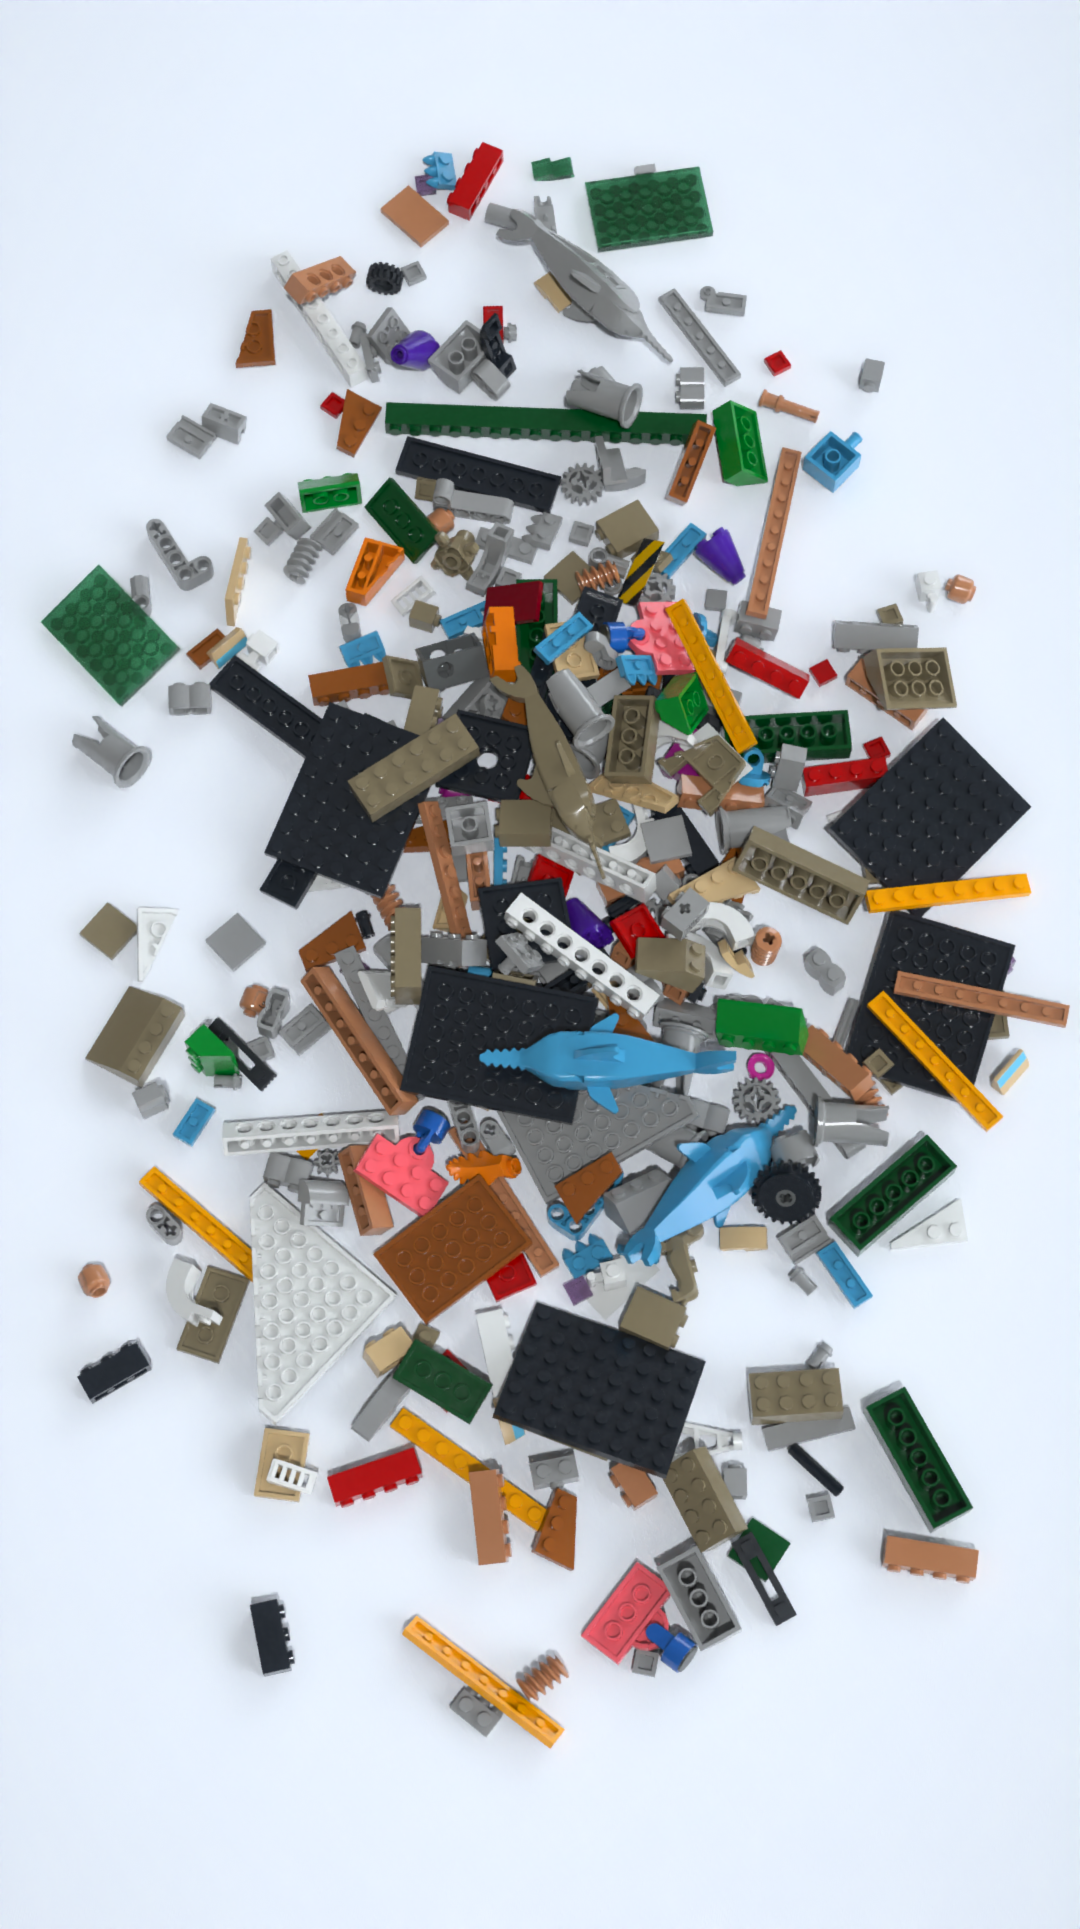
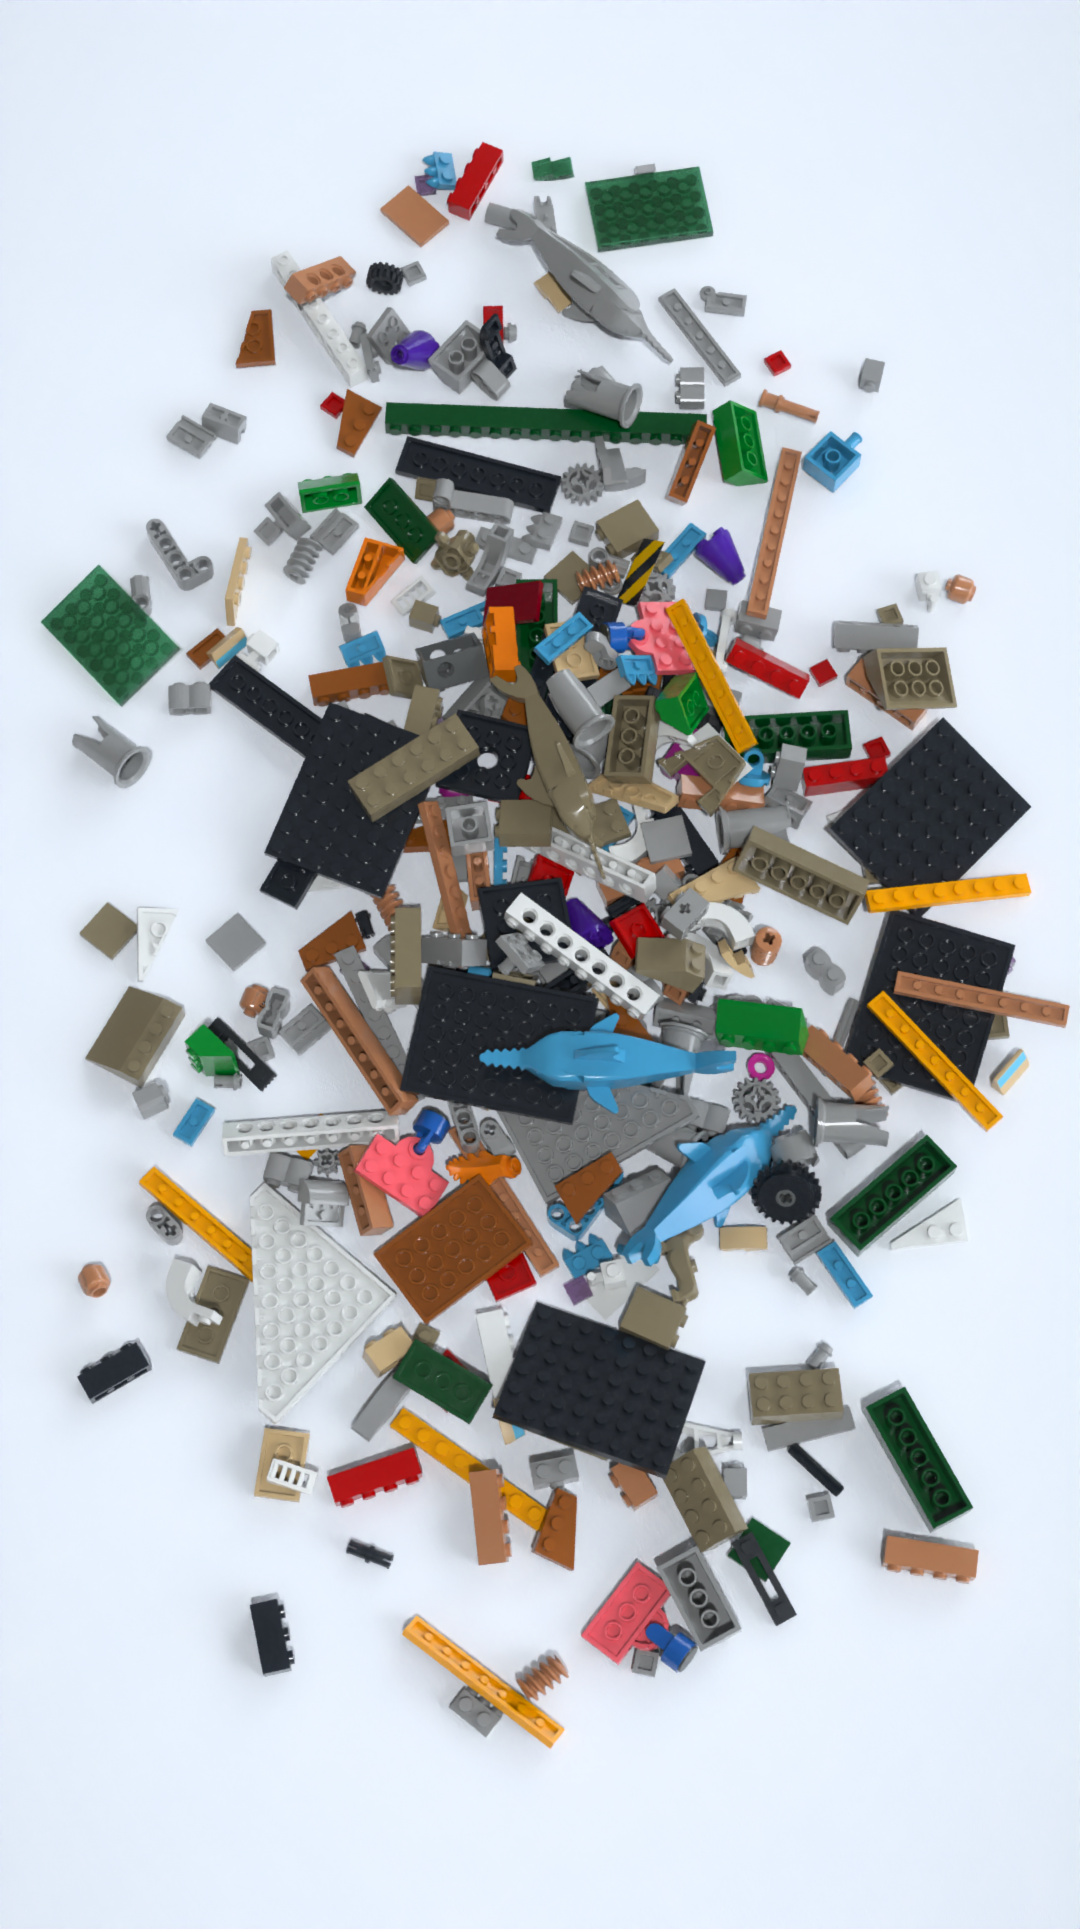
none -> black pin [346,1539,394,1569]

